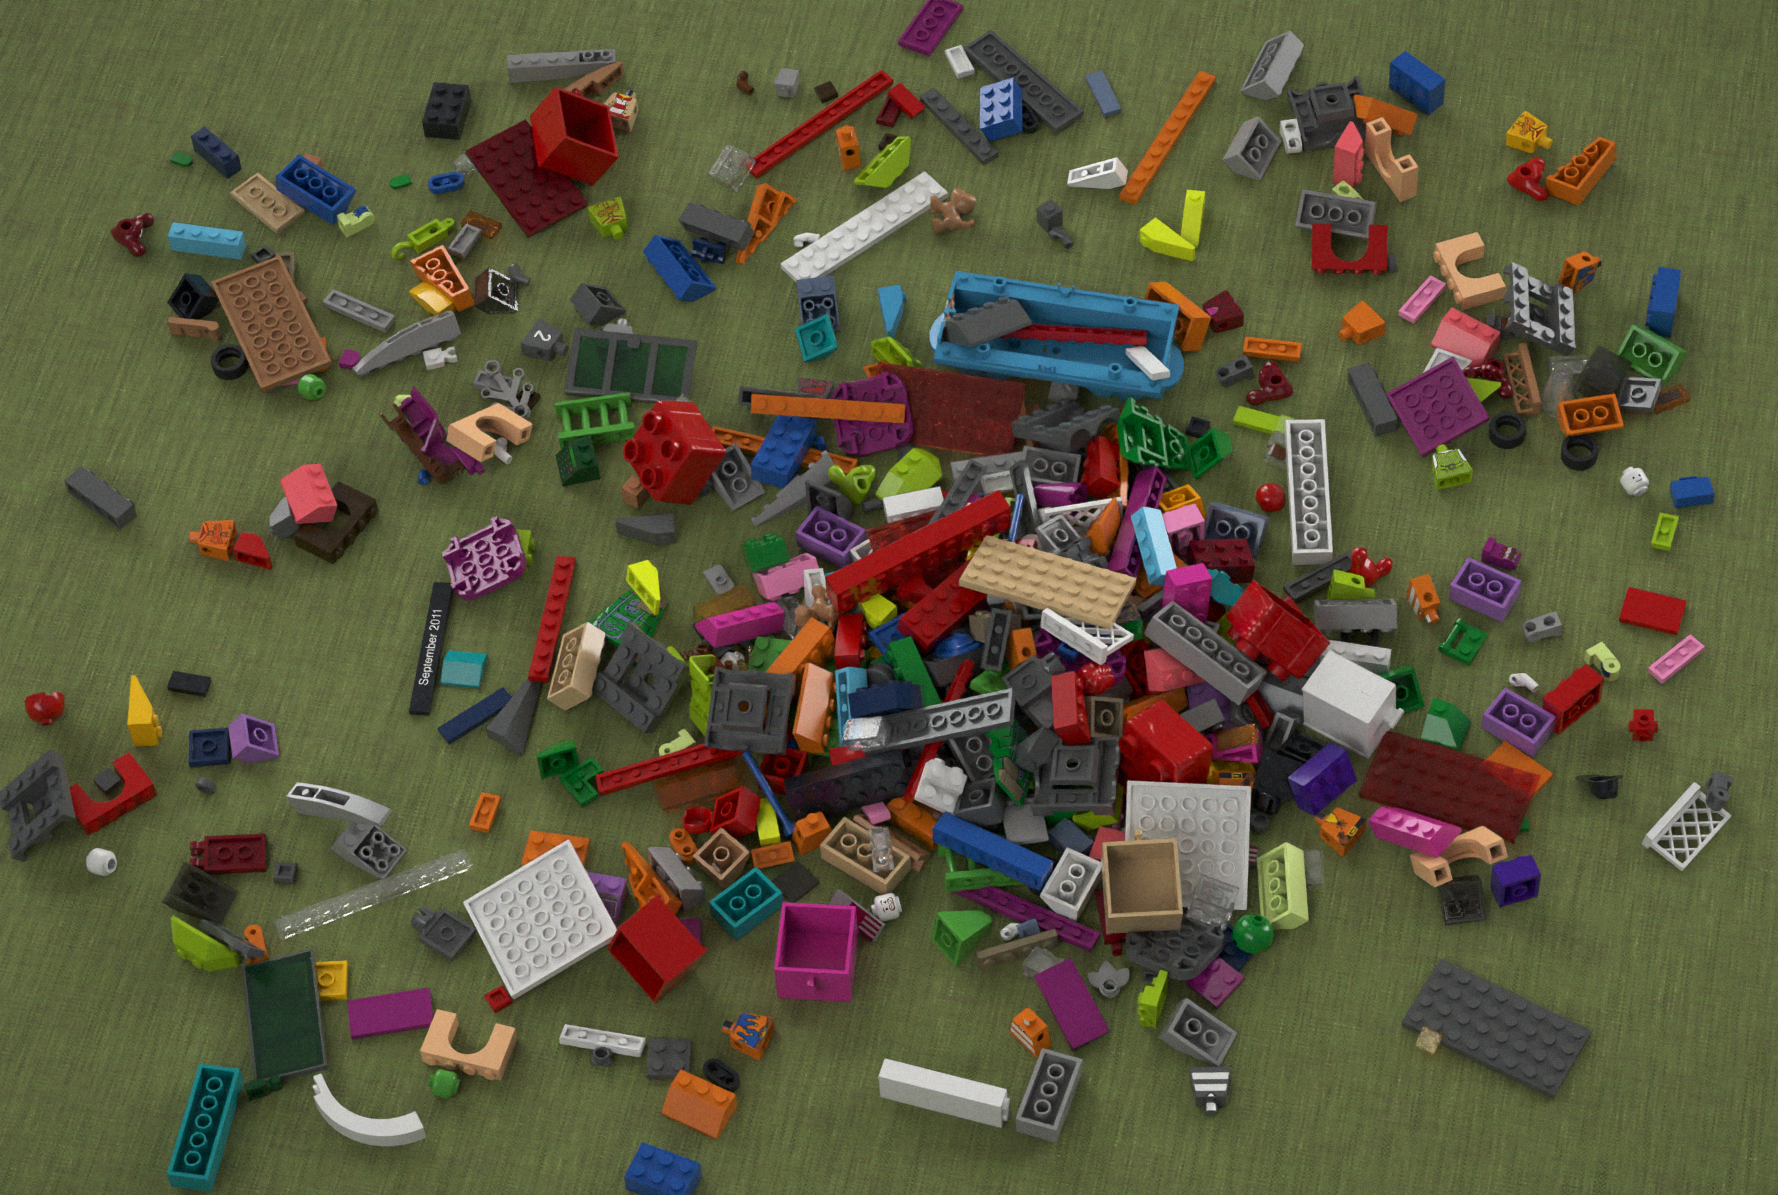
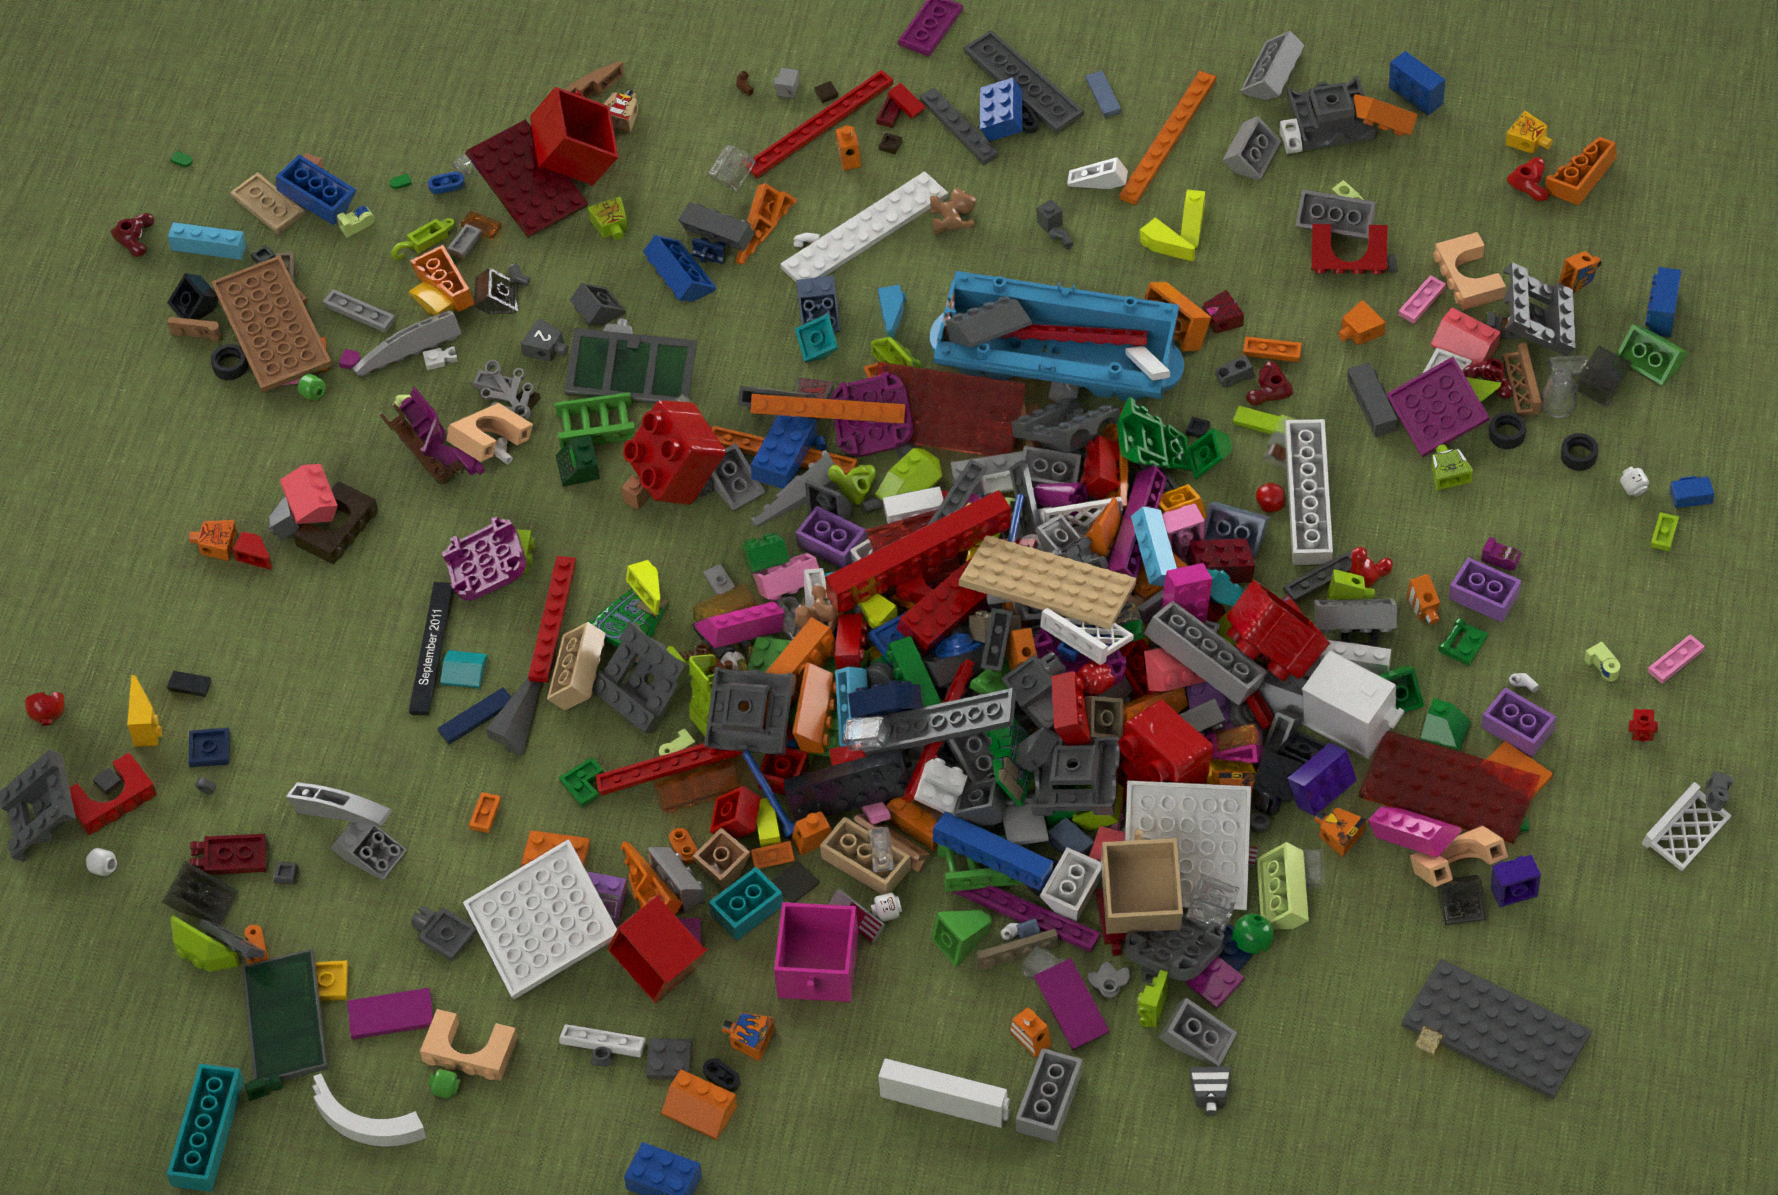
dark grey brick [64,466,137,530] -> none
dark blue brick [191,126,242,179] -> none
medium lavender slope [228,713,279,763] -> none
clear plate [273,848,473,940] -> none
blue hand [418,470,432,485] -> none
black brick [422,82,471,140] -> none
red tile [484,985,513,1013] -> none
light grey slope [507,49,616,83] -> none
green slope [536,739,579,780] -> none
dark grey slope [615,513,676,545] -> none
red hair [682,807,713,835] -> none
lime wedge [853,136,911,189] -> none
white tile [945,45,975,79] -> none
coral slope [1333,121,1364,189] -> none
light nougat arch [1365,117,1419,202] -> none
light grey leg [1522,611,1562,643] -> none
red brick [1542,664,1604,735] -> none
orange slope [1556,394,1624,436] -> none
black piece [1575,775,1623,799] -> none
dark grey plate [1617,377,1663,413] -> none
red tile [1619,587,1687,635] -> none
clear orange tile [1653,384,1690,414] -> none

